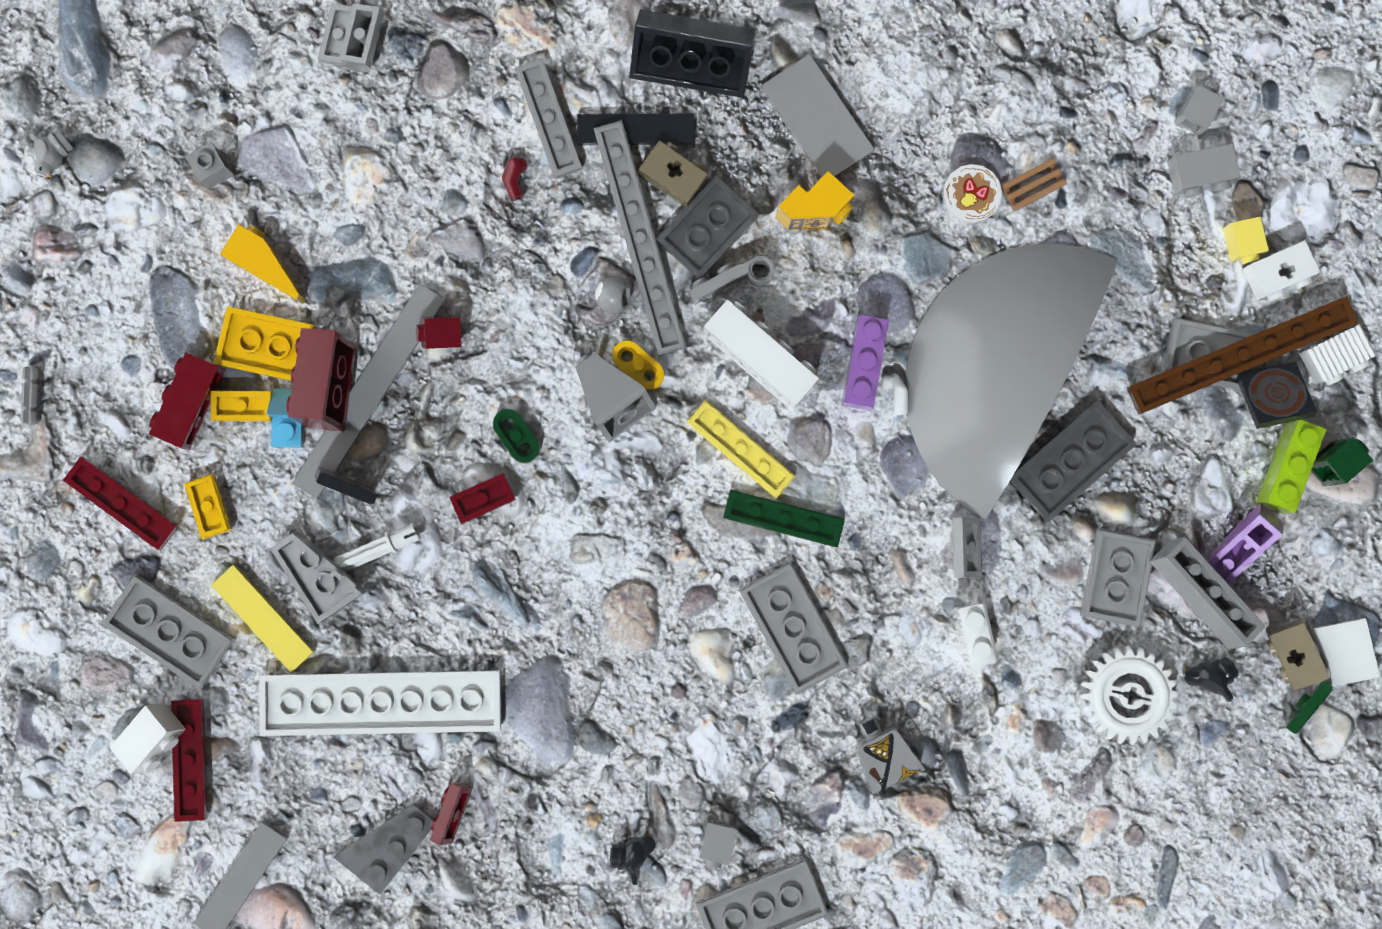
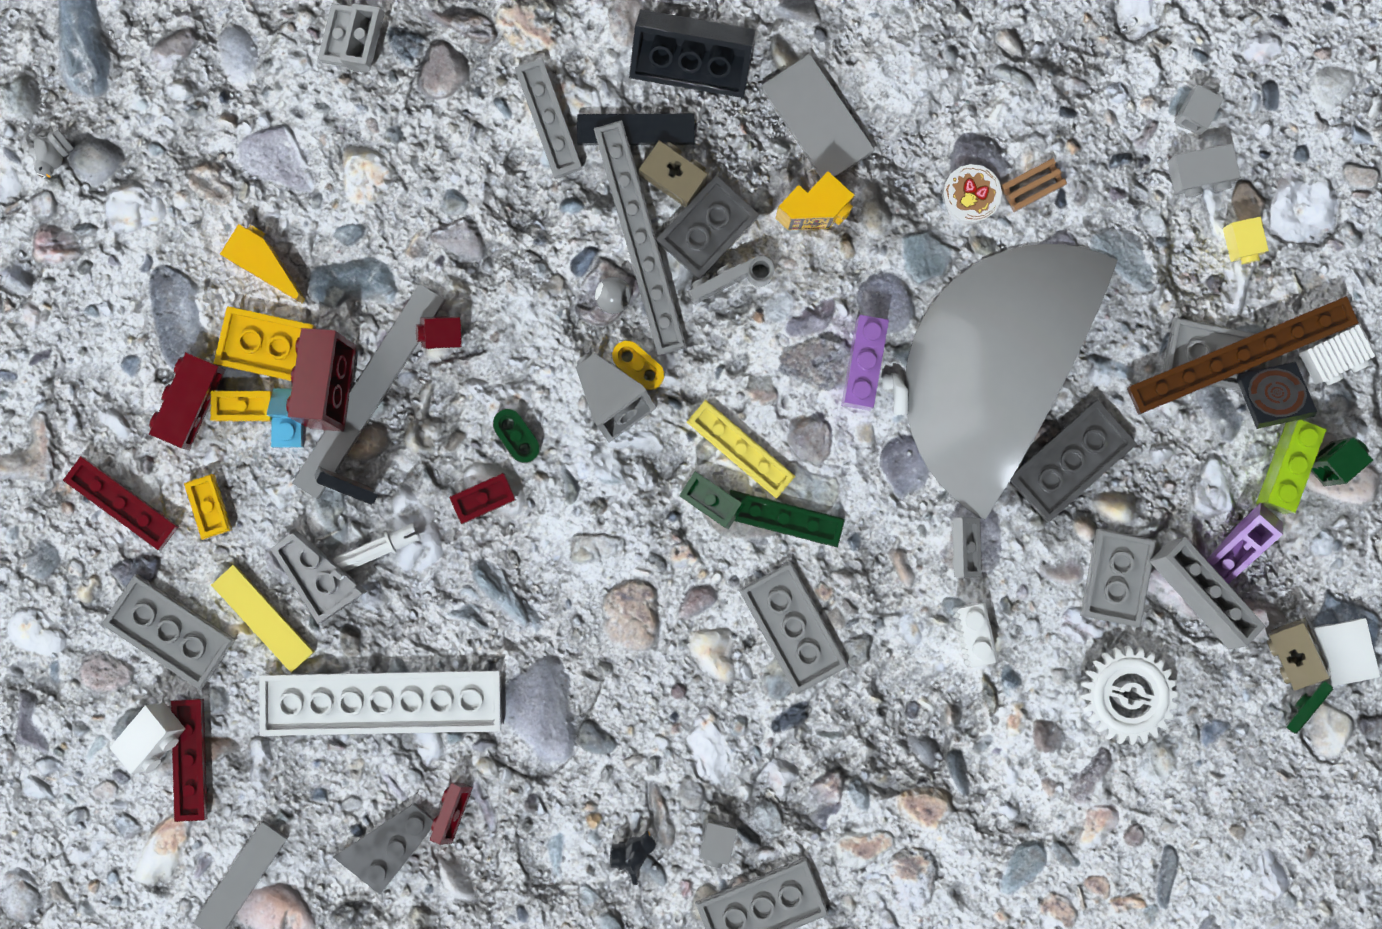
light grey axle [20,366,41,425] -> none
light grey brick [185,142,234,189] -> none
dark red arm [502,156,528,202] -> none
white brick [703,299,819,411] -> none
light grey torso [855,717,924,795] -> none
black animal [1184,657,1239,702] -> none
white brick [1242,240,1320,302] -> none
none -> dark green plate [679,471,745,529]

